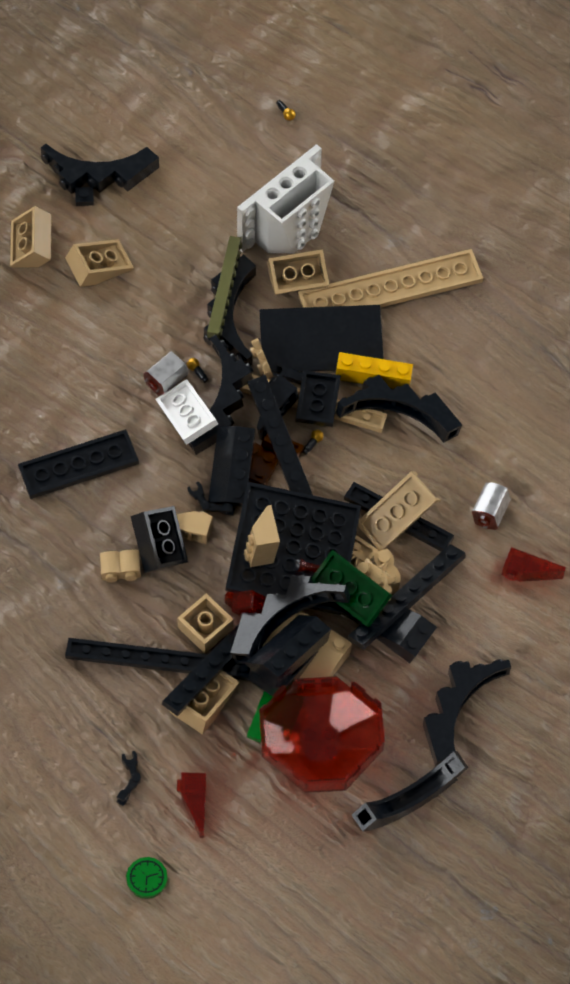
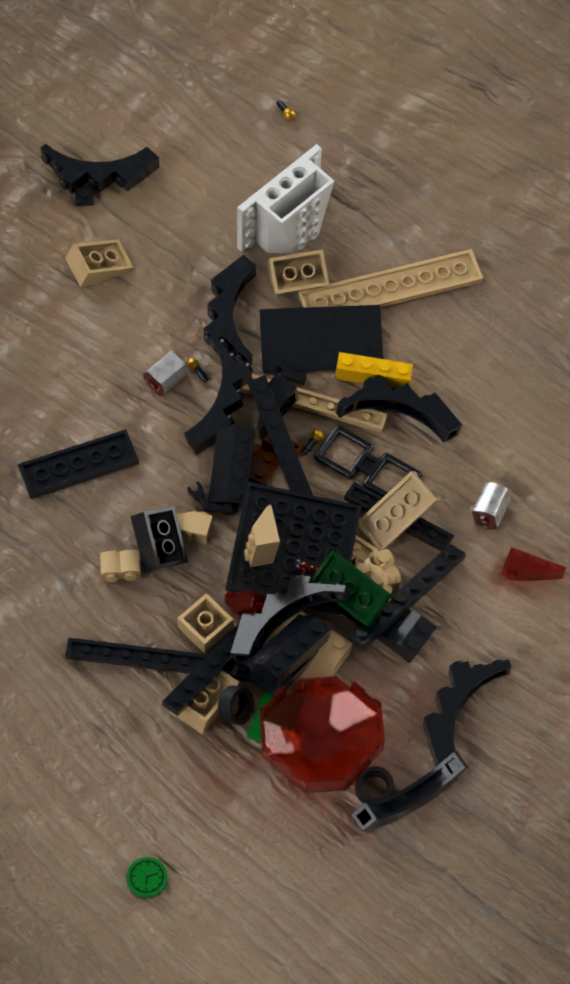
tan slope [10,206,52,268] -> none
black piece [116,751,141,806] -> none
white plate [155,379,218,445] -> none
clear red slope [177,772,206,838] -> none
olive piece [207,236,243,338] -> none
tan plate [250,338,274,379] -> none
black plate [295,370,341,427] -> none
none -> black tyre [218,685,254,725]
none -> black bar [314,425,422,497]
none -> black tyre [355,766,394,804]

